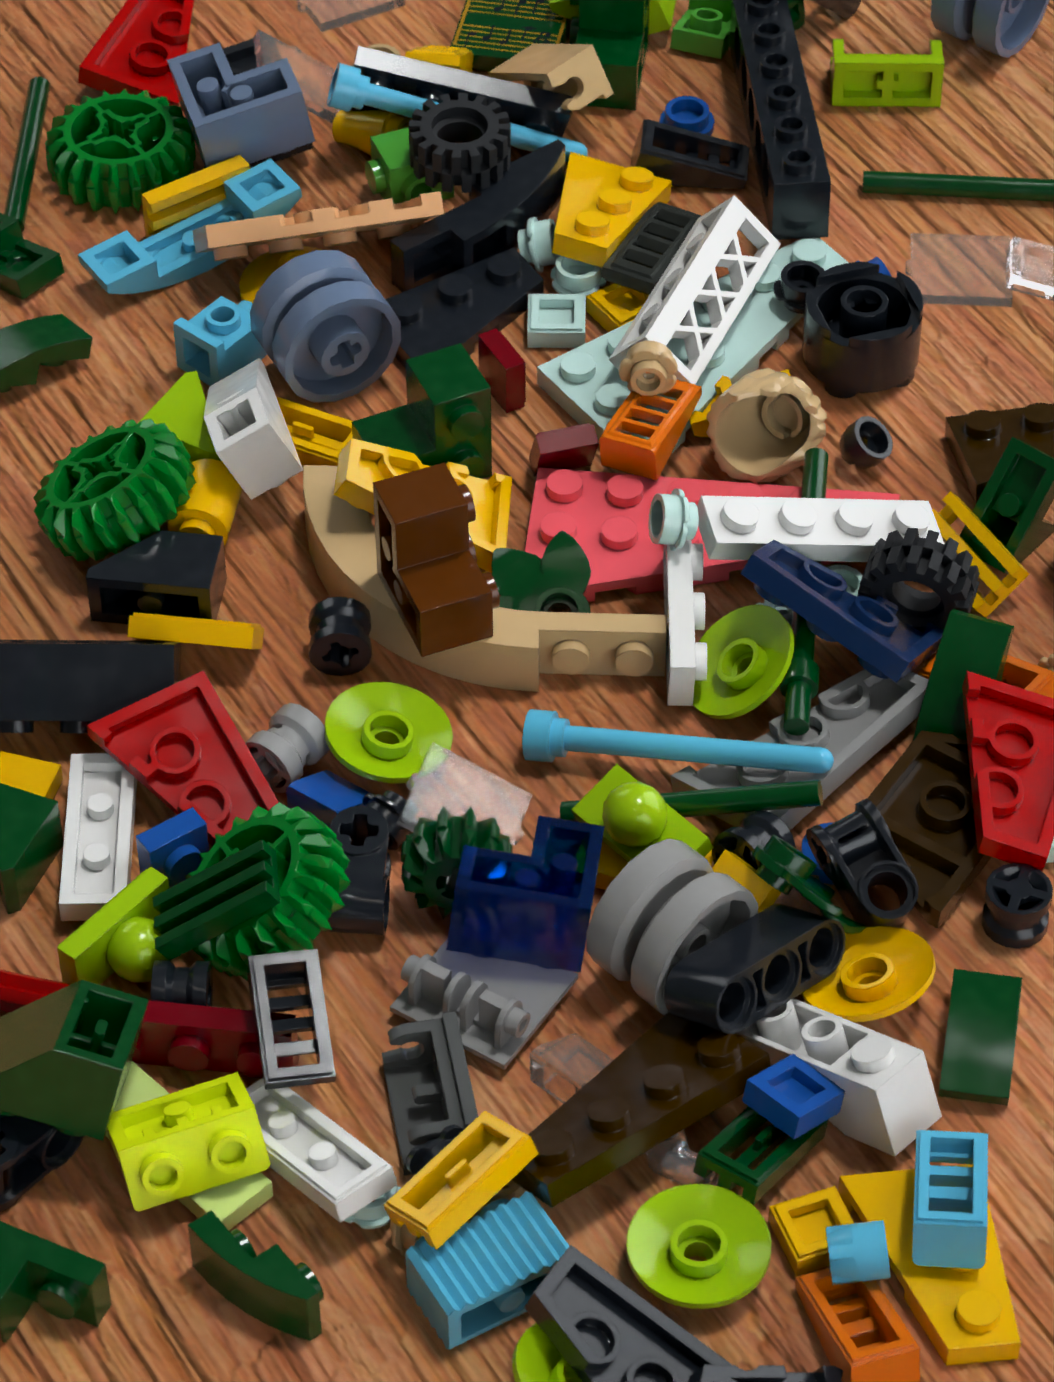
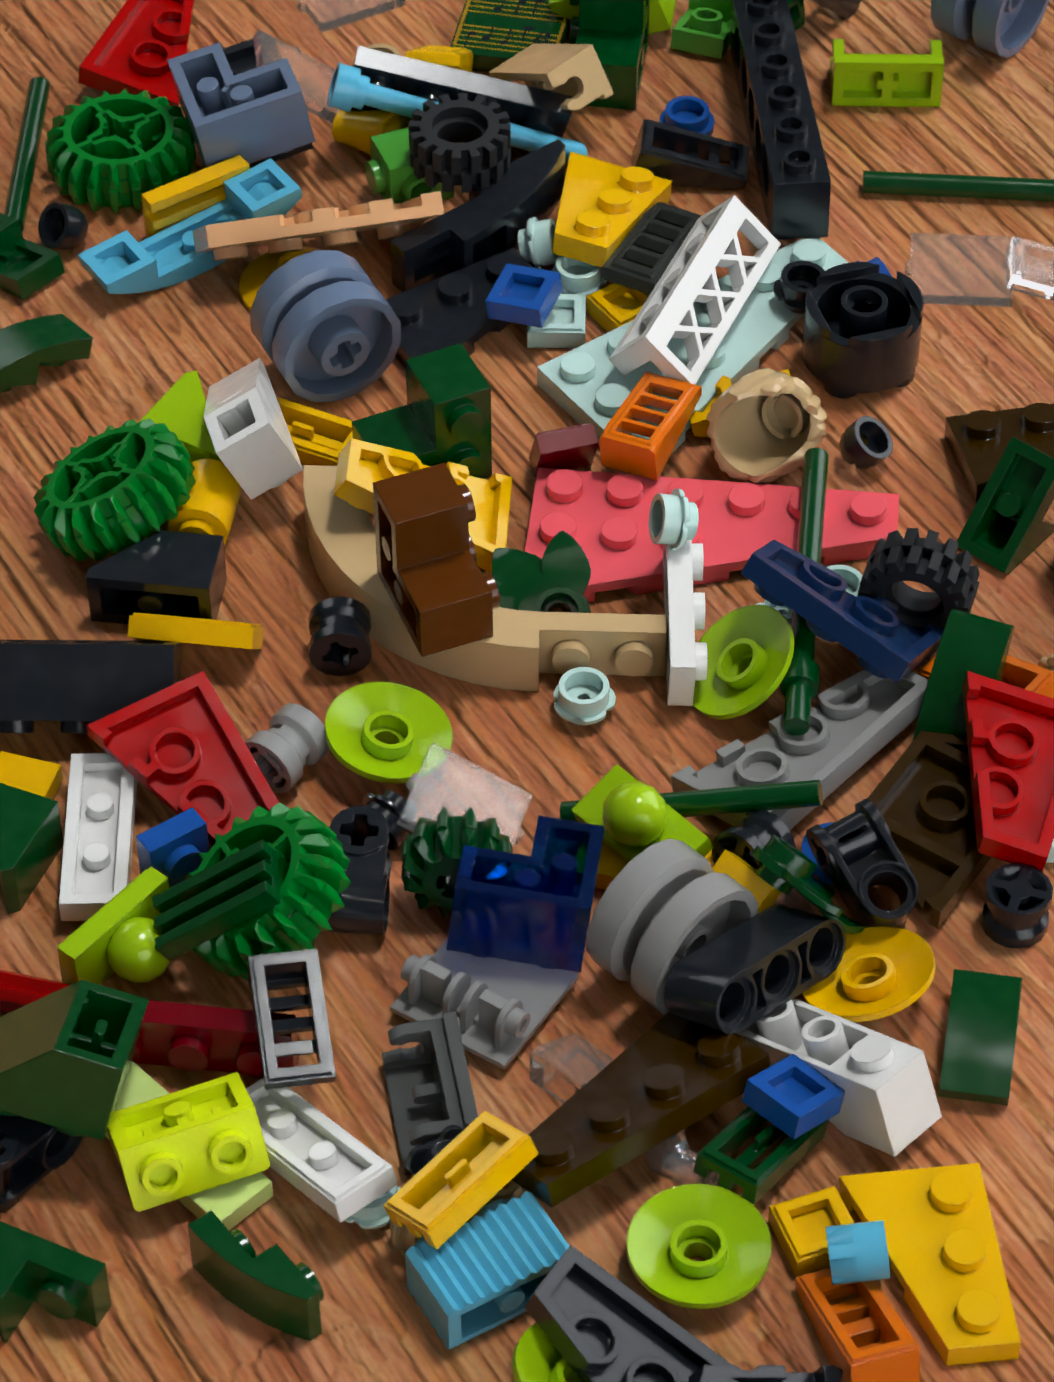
black wheel [151,960,213,1006] -> none
medium azure brick [173,296,267,386] -> none
blue slope [286,770,370,827] -> none
dark red tile [478,328,526,413] -> none
medium azure piece [522,709,834,773] -> none
tan plate [619,341,678,396] -> none
white plate [697,495,944,562] -> none
medium azure slope [912,1130,988,1269] -> none
yellow tile [932,491,1029,618] -> none
none -> black hinge [38,203,89,250]
none -> blue plate [485,263,563,328]
none -> light aqua plate [553,667,616,725]

